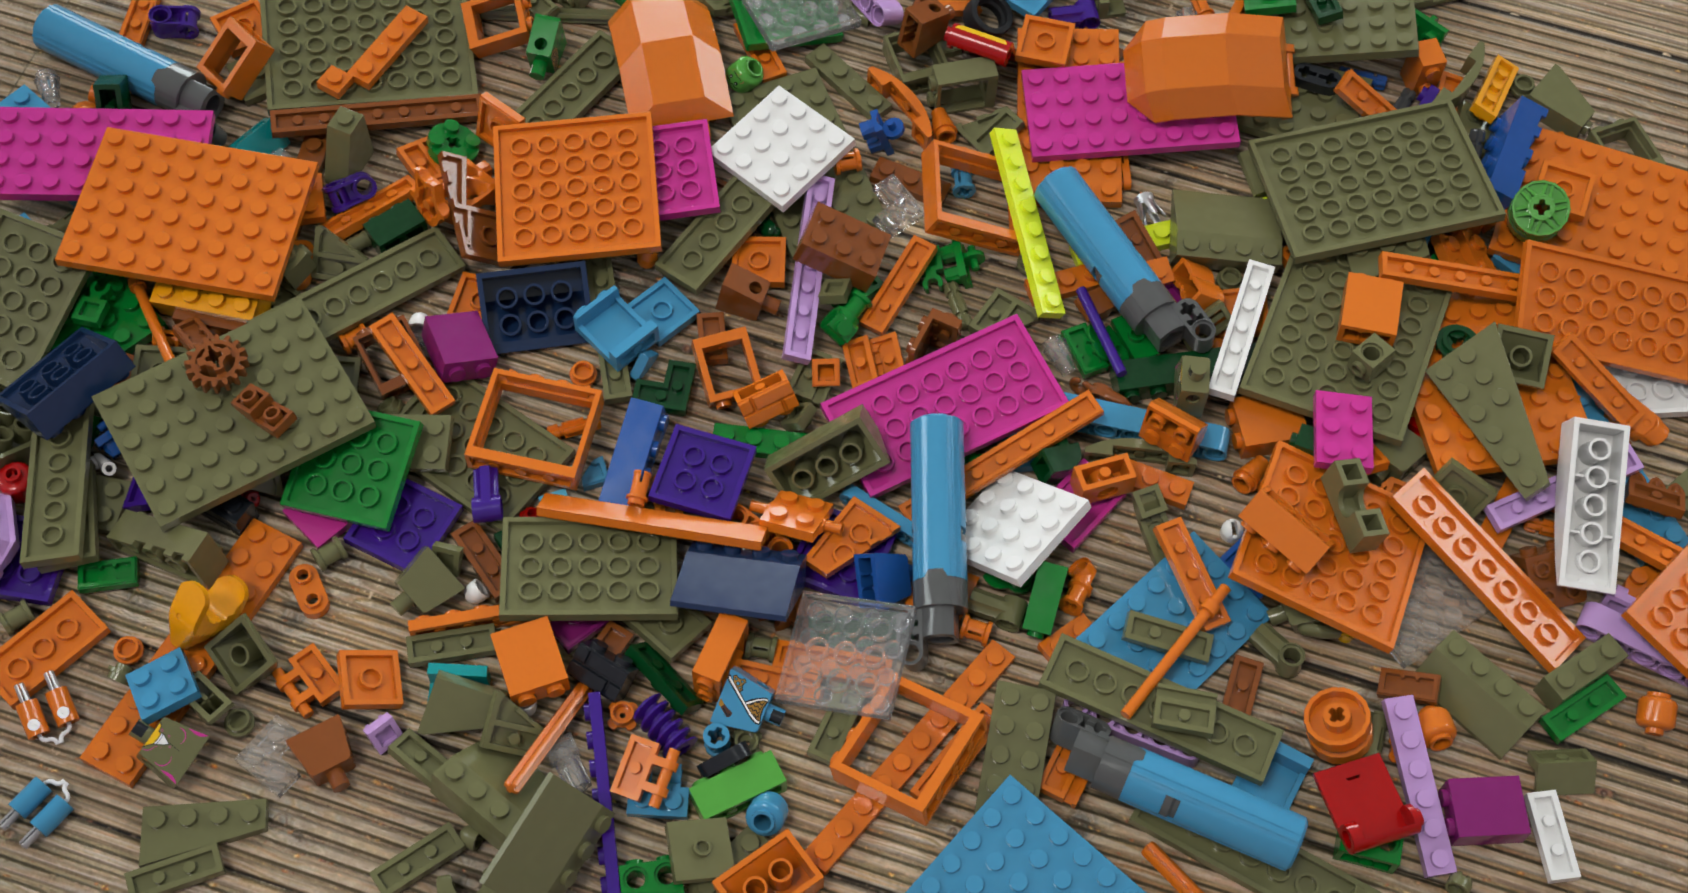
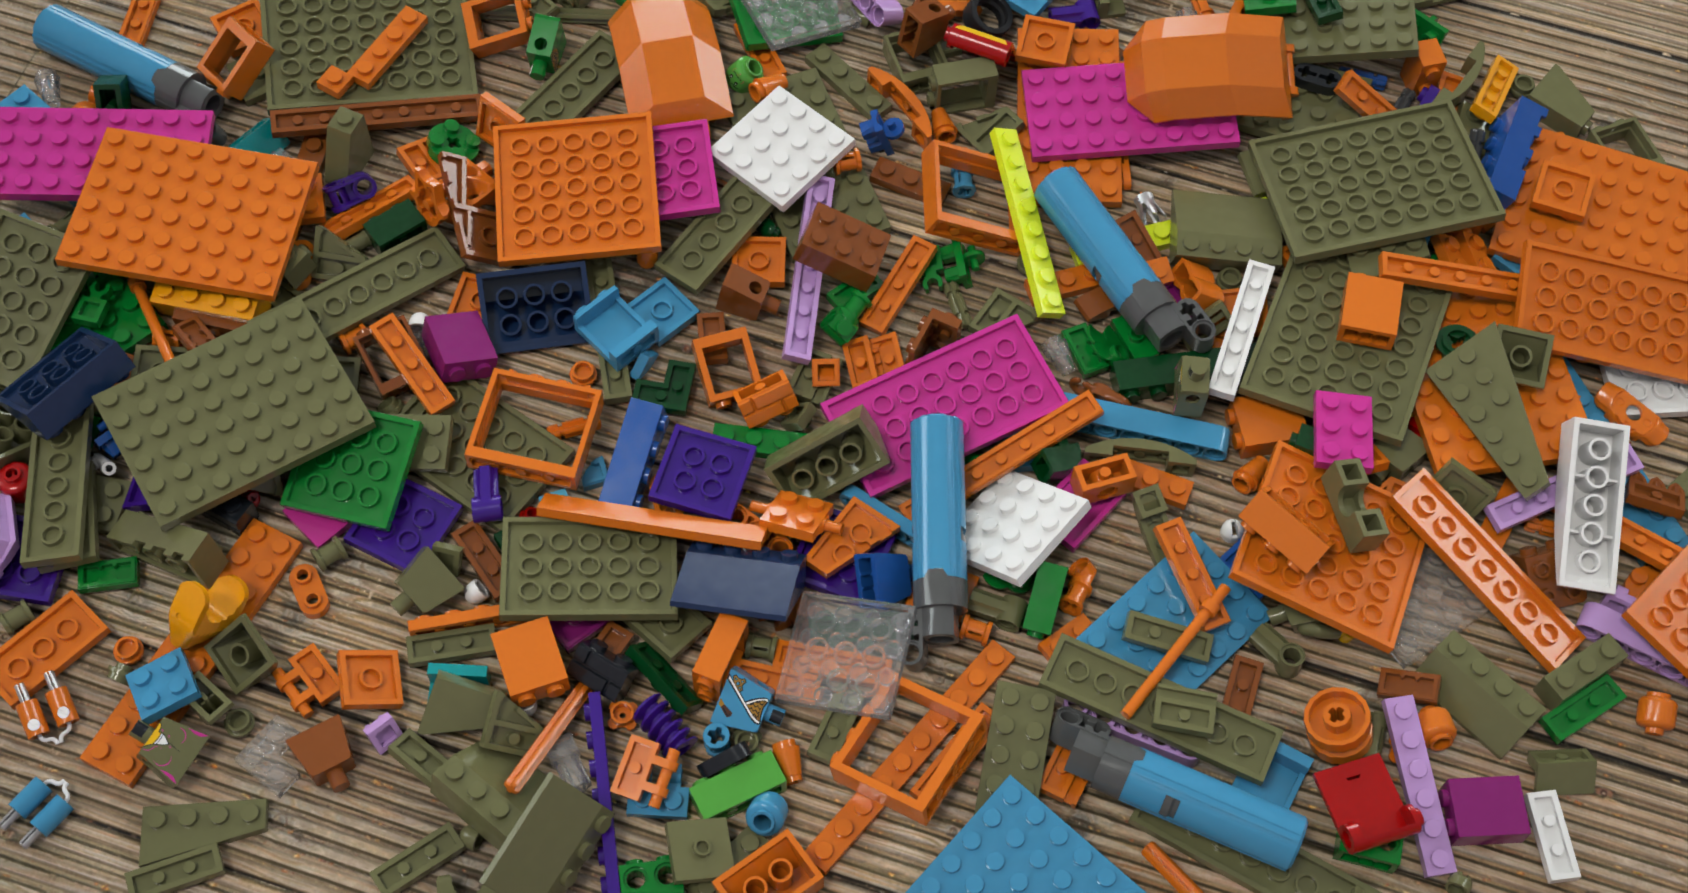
dark purple piece [148,5,201,39] -> none
dark orange gear [184,334,250,394] -> none
dark orange slope [231,383,298,439] -> none
orange pin [626,470,652,508] -> none
olive plate [818,278,853,305] -> none
clear plate [872,174,924,239] -> none
dark purple bar [1076,286,1127,378] -> none
orange slope [1138,398,1208,463] -> none
olive brick [1347,333,1395,384] -> none
bright green wheel [1506,180,1571,243] -> none
orange plate [1551,332,1646,428] -> none
none -> orange cone [748,73,788,103]
none -> orange cone [772,739,803,786]

